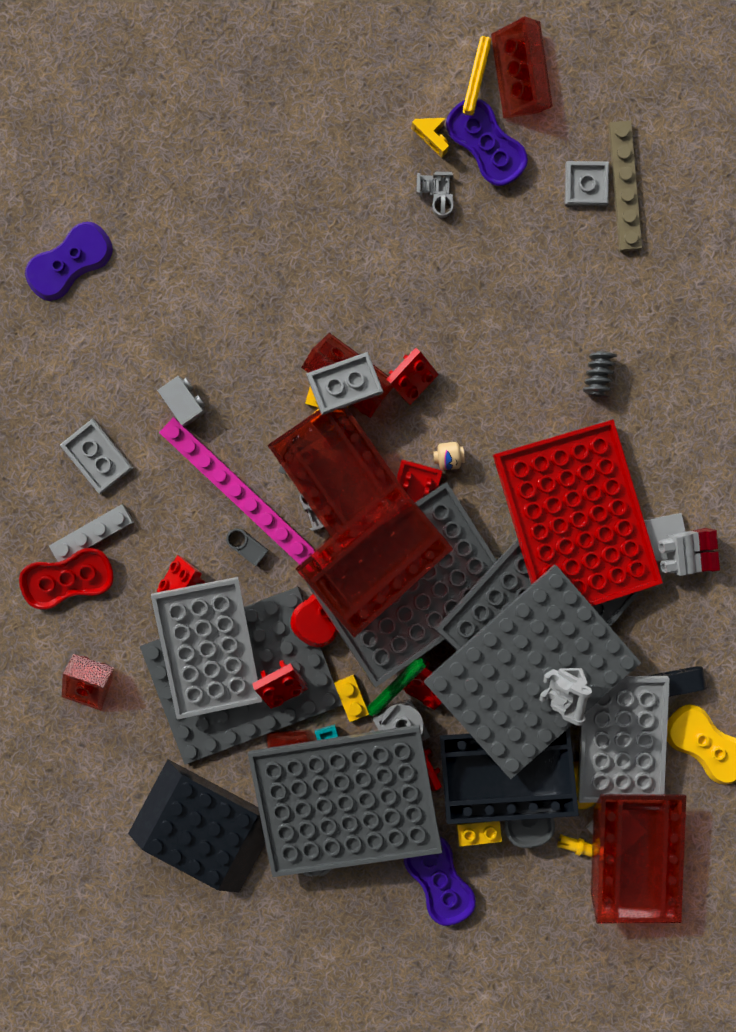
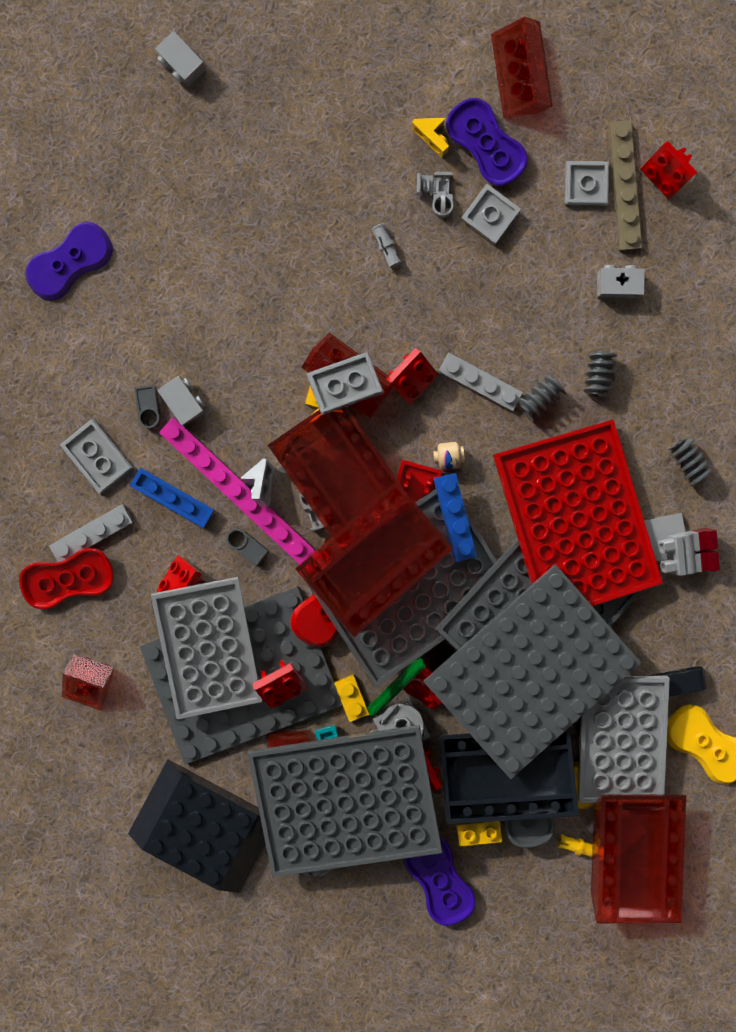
yellow axle [463,36,491,116] -> none
light grey piece [539,668,592,726] -> none
none -> blue plate [130,468,215,528]
none -> dark grey piece [134,385,161,429]
none -> light grey brick [155,31,206,87]
none -> light grey slope [241,459,275,507]
none -> light grey pin [371,223,402,268]
none -> blue plate [433,473,477,562]
none -> light grey plate [438,352,523,411]
none -> light grey plate [461,184,521,245]
none -> dark grey piece [518,375,566,422]
none -> light grey brick [597,265,645,298]
none -> red plate [640,140,697,199]
none -> dark grey piece [667,438,712,486]

